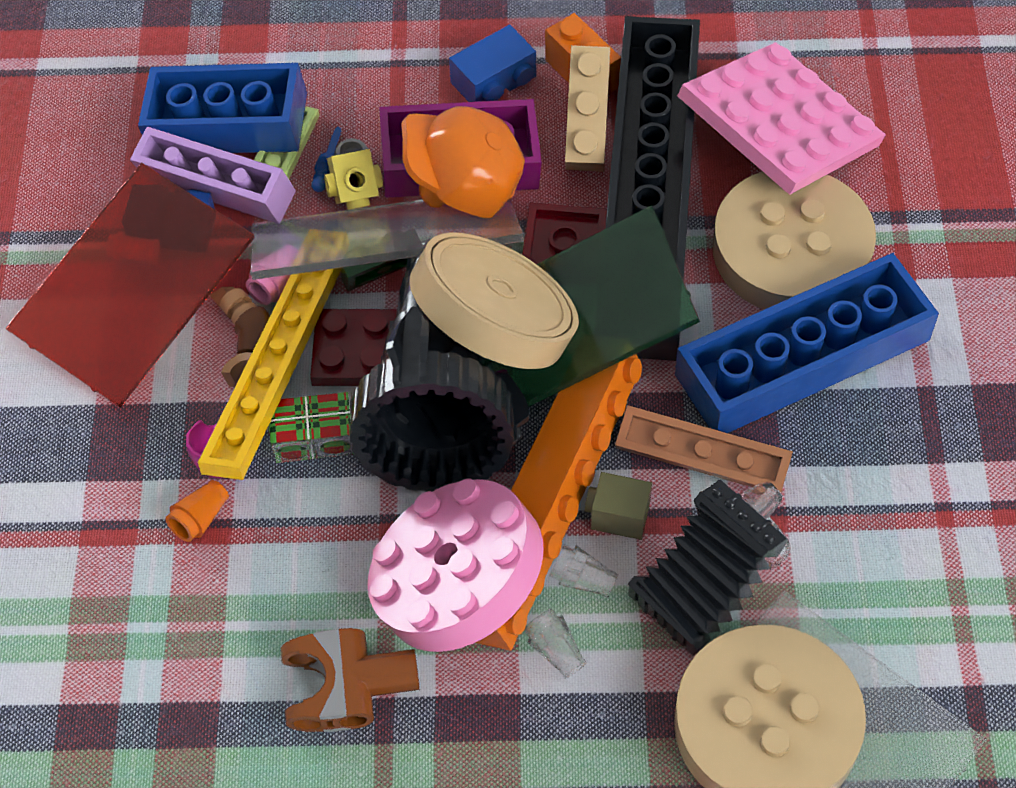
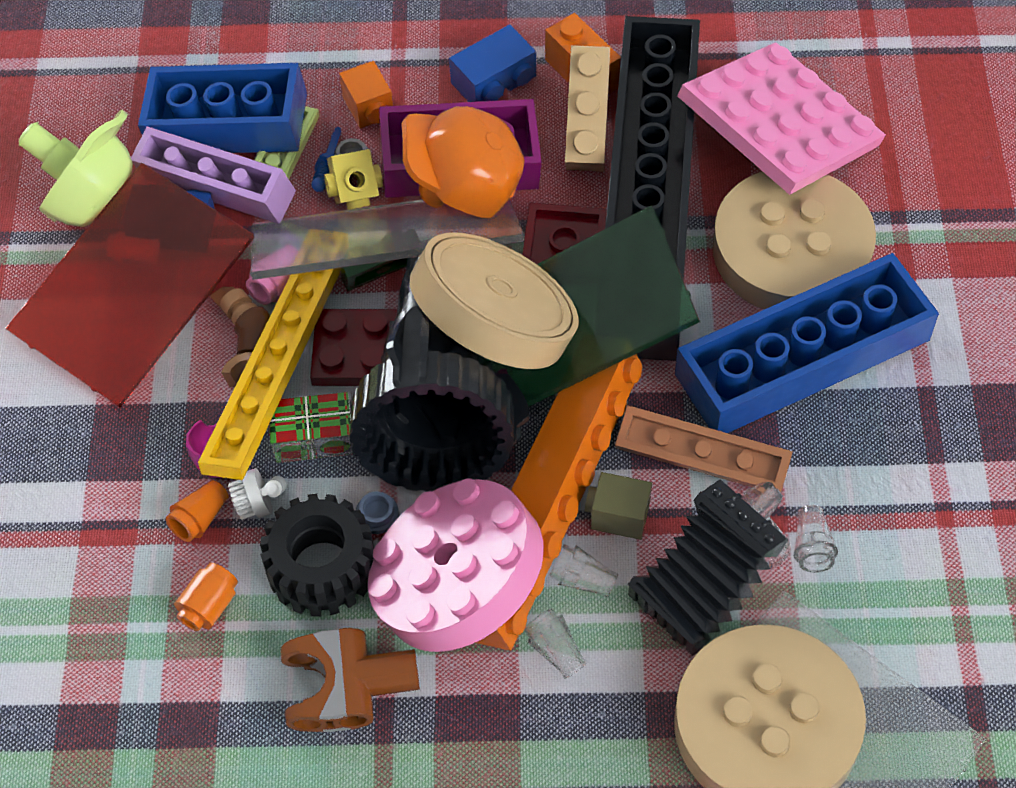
none -> yellowish green piece [19,109,133,227]
none -> orange brick [174,562,238,631]
none -> white piece [228,468,286,520]
none -> black tyre [260,494,374,617]
none -> orange brick [339,60,393,129]
none -> sand blue plate [355,491,399,534]
none -> clear cone [794,505,838,573]

